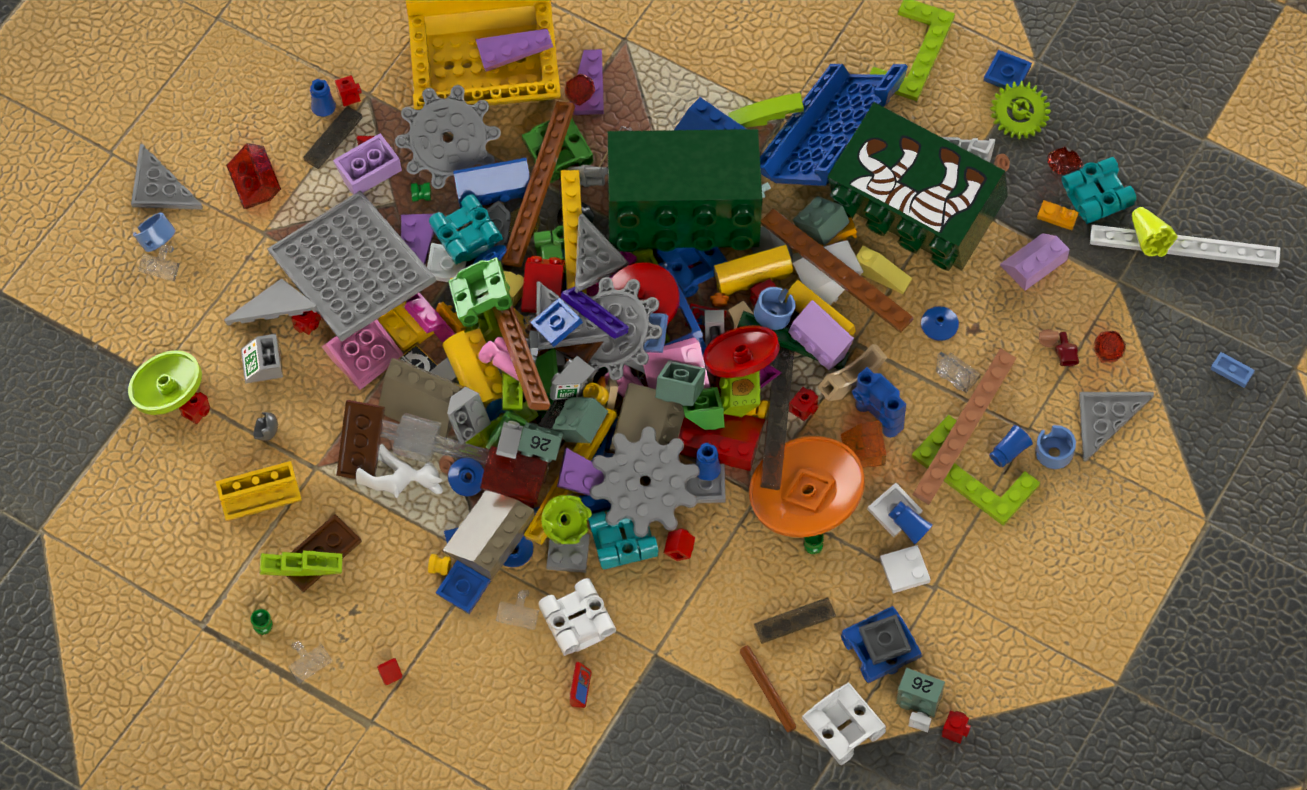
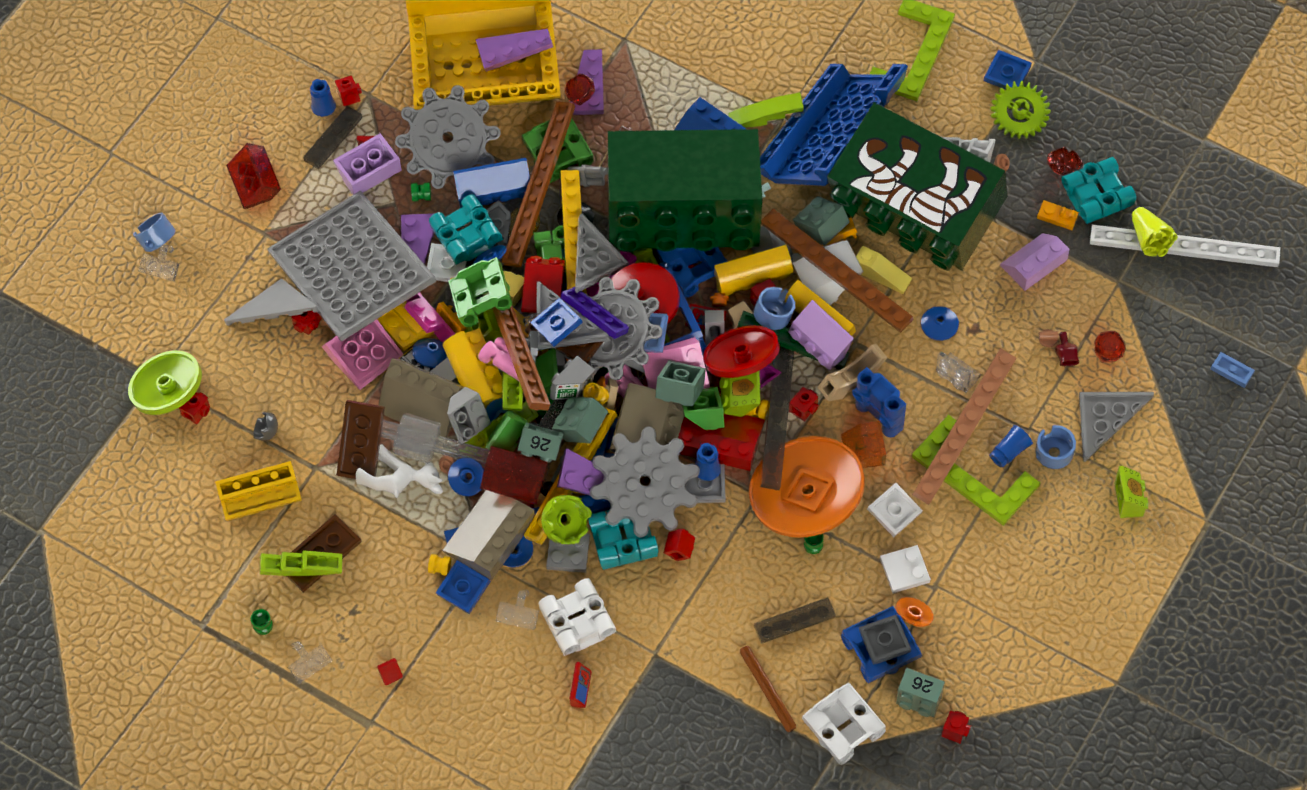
light grey tile [131,144,203,209] -> none
light grey slope [241,334,283,384] -> none
light grey slope [496,421,523,459] -> none
blue plant [888,501,933,545] -> none
white plate [908,712,931,733] -> none
none -> blue dish [412,338,447,368]
none -> hinge [540,456,563,497]
none -> orange dish [895,597,934,627]
none -> lime slope [1114,466,1148,518]

